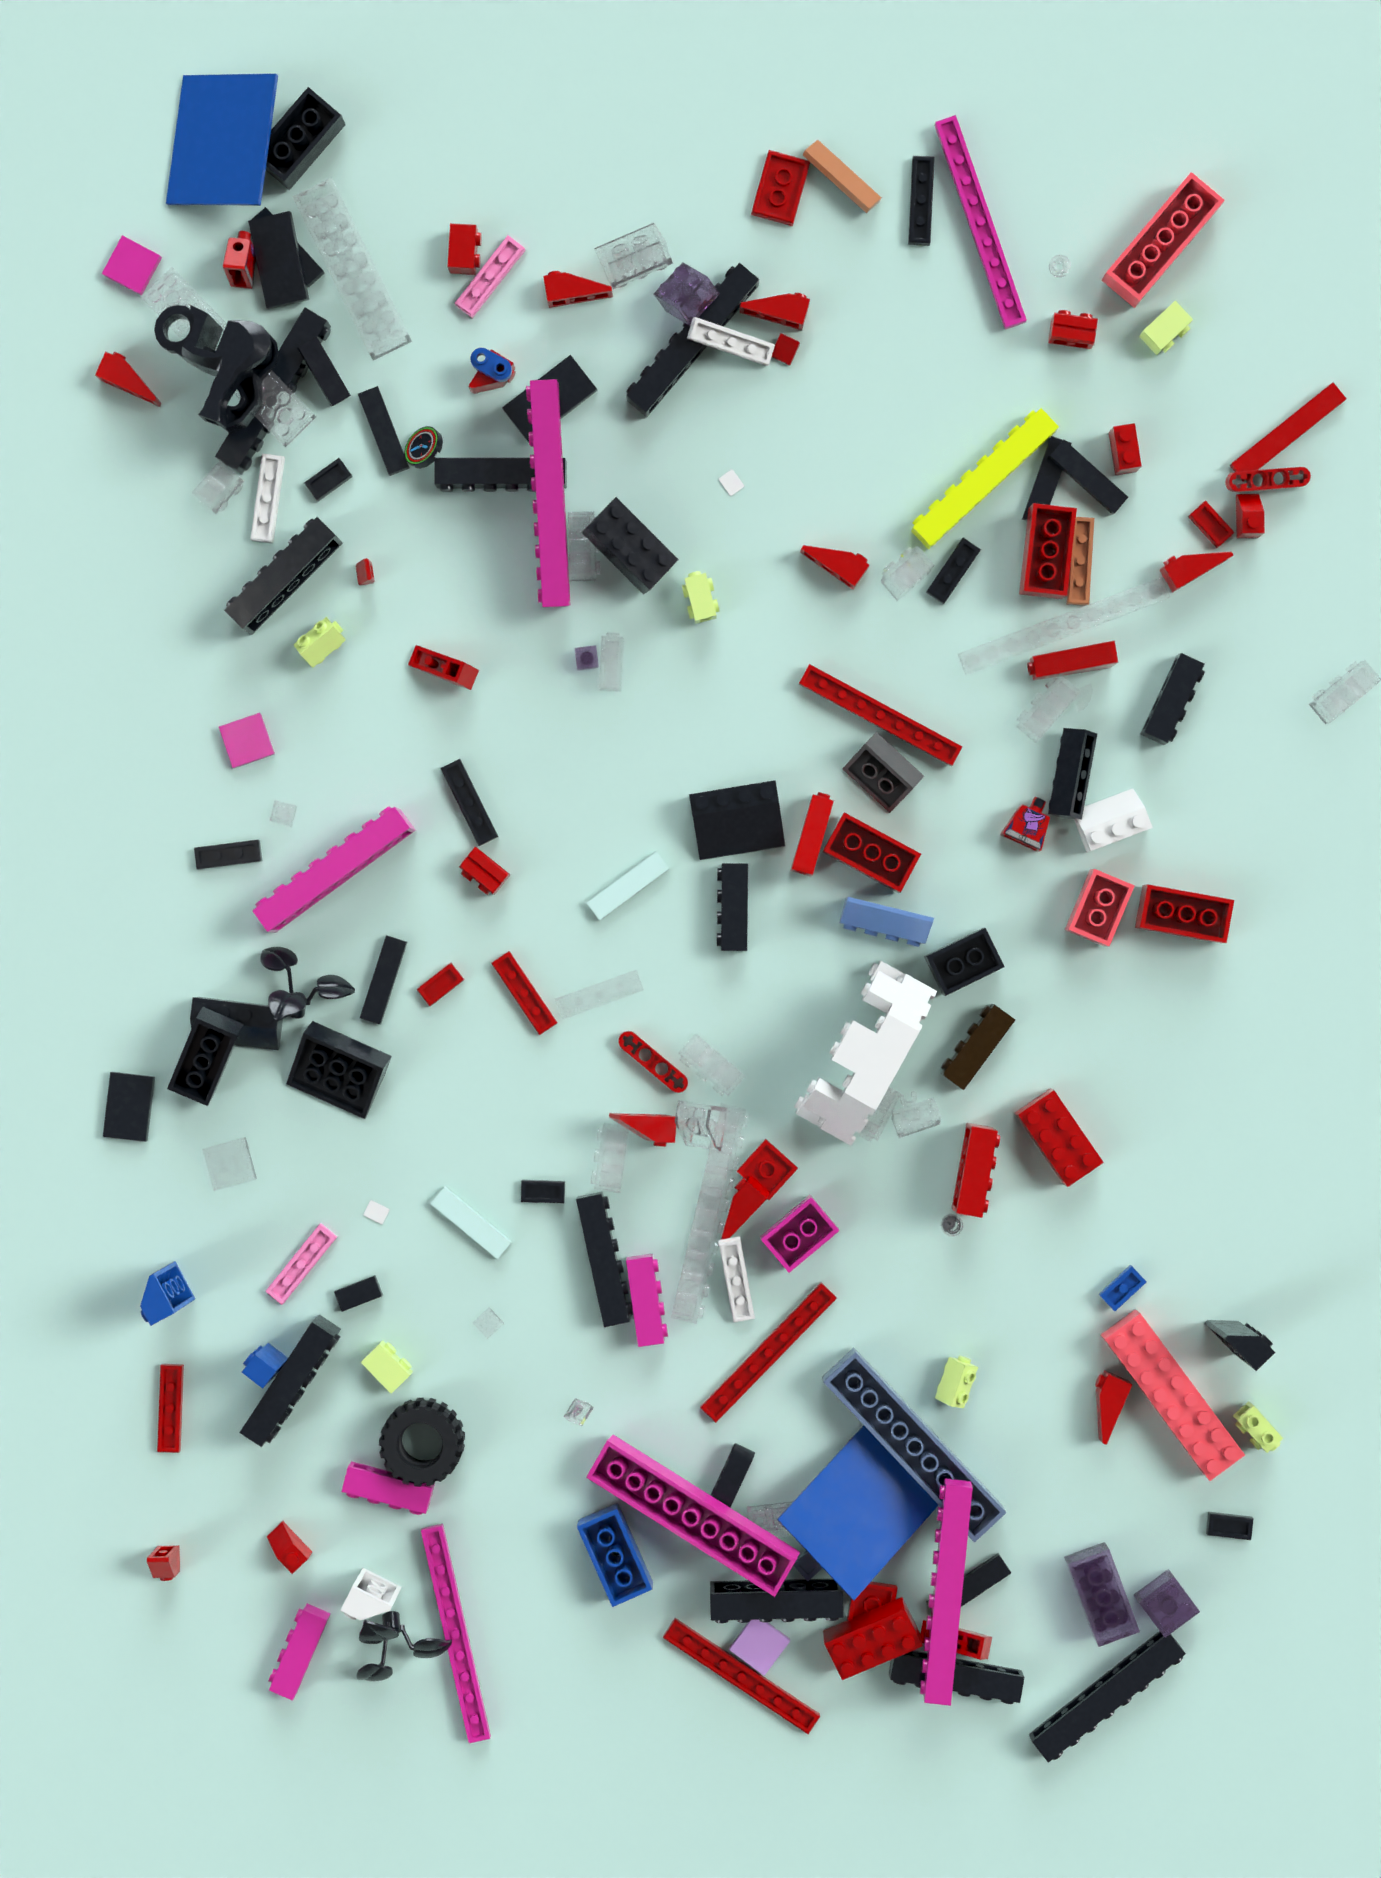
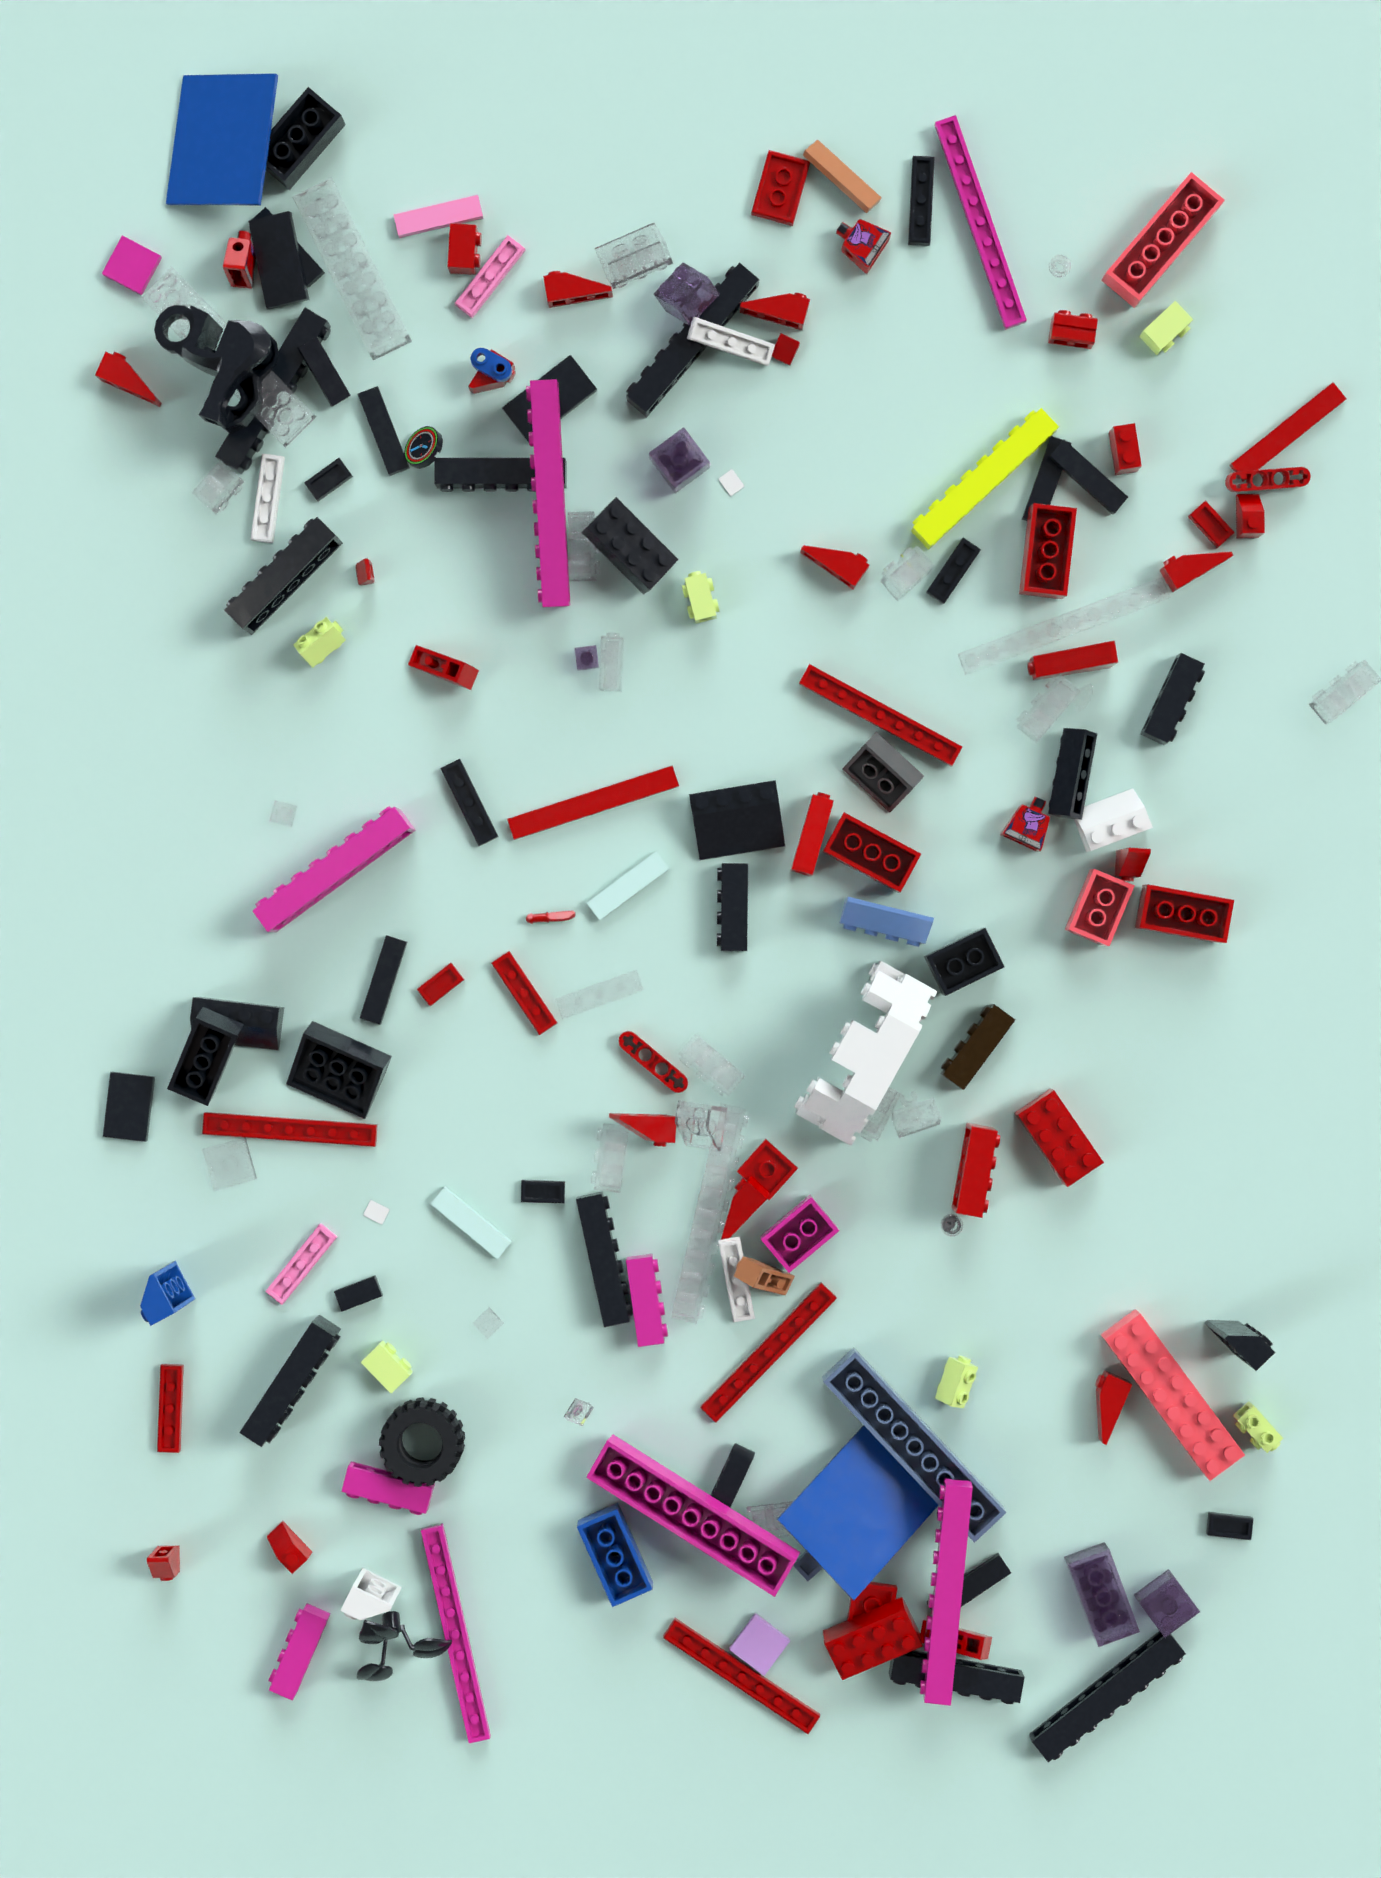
black tile [194,840,262,870] -> none
dark pink tile [219,713,275,768] -> none
blue brick [242,1343,288,1389] -> none
black plant [260,947,355,1022] -> none
red brick [459,847,511,895] -> none
black brick [710,1578,844,1623] -> none
nougat tile [1066,517,1094,606] -> none
blue plate [1099,1265,1147,1311] -> none
none -> red tile [202,1112,378,1147]
none -> bright pink tile [393,195,483,238]
none -> red tile [507,765,679,840]
none -> piece [526,911,576,924]
none -> clear purple brick [649,427,710,494]
none -> nougat slope [734,1256,795,1295]
none -> torso [836,219,891,274]
none -> red slope [1115,848,1151,882]

